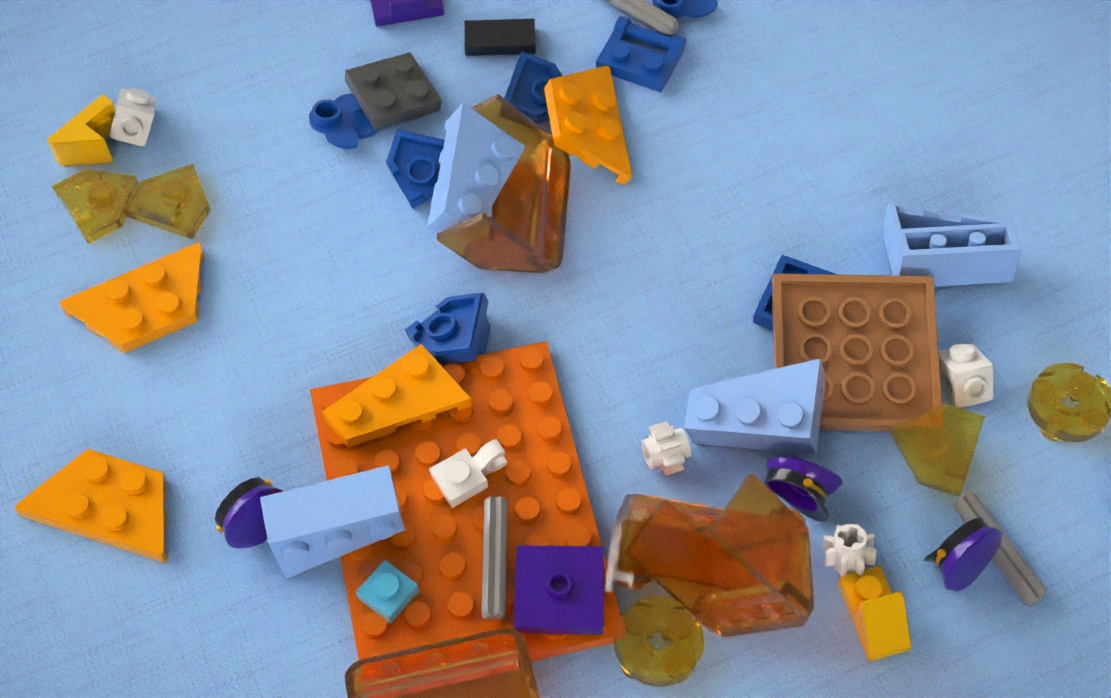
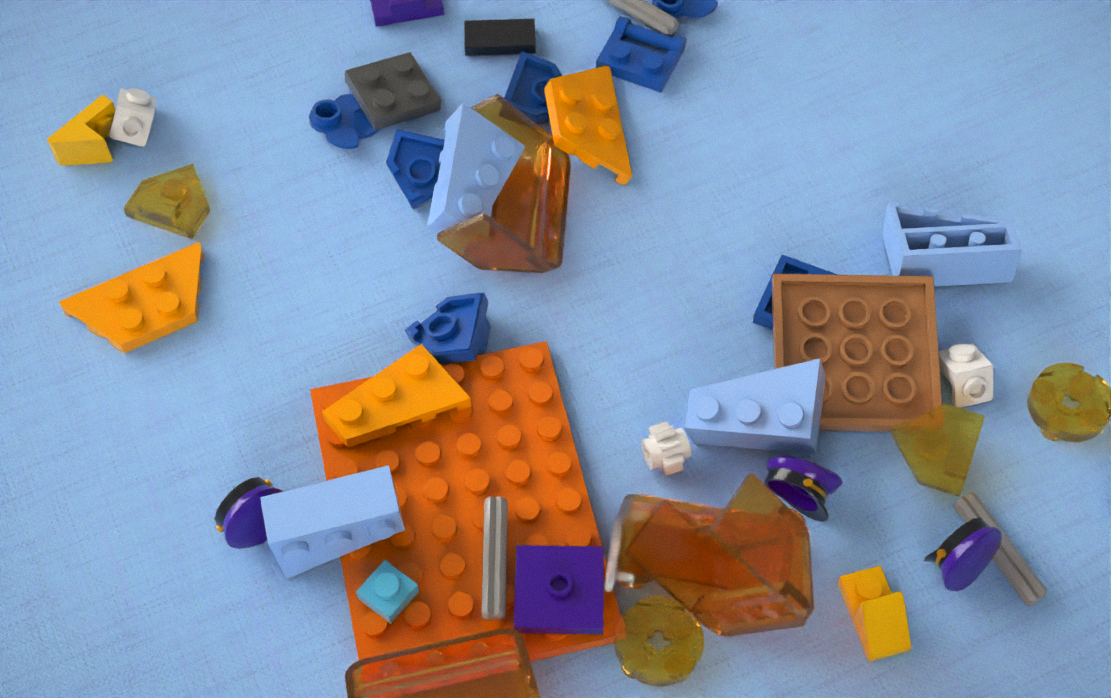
light orange wing [14,449,167,563] -> none
clear yellow plate [52,169,139,244] -> none
white plate [429,439,507,508] -> none
white gear [823,524,877,577] -> none

